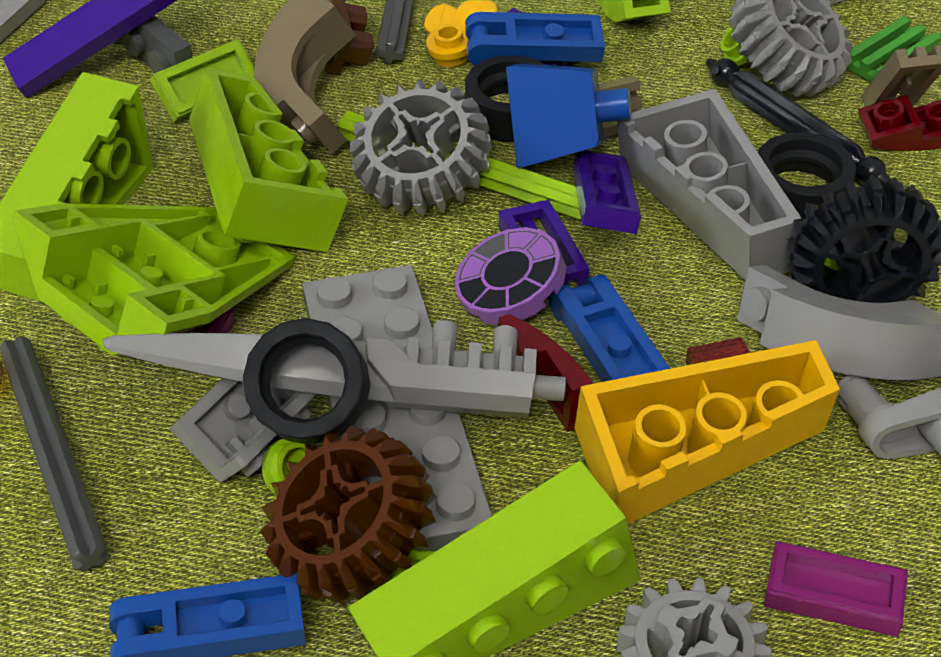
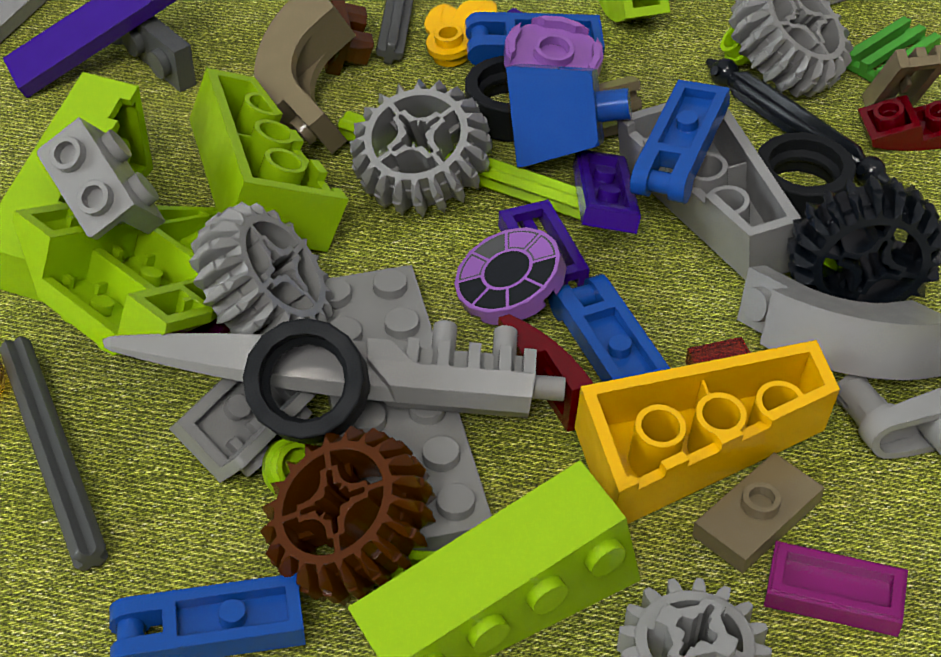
lime tile [150,39,254,123] -> none
none -> light grey bracket [37,117,165,240]
none -> light grey gear [189,202,333,334]
none -> medium lavender tile [504,15,603,76]
none -> blue plate [630,79,730,204]
none -> dark tan plate [692,453,825,574]

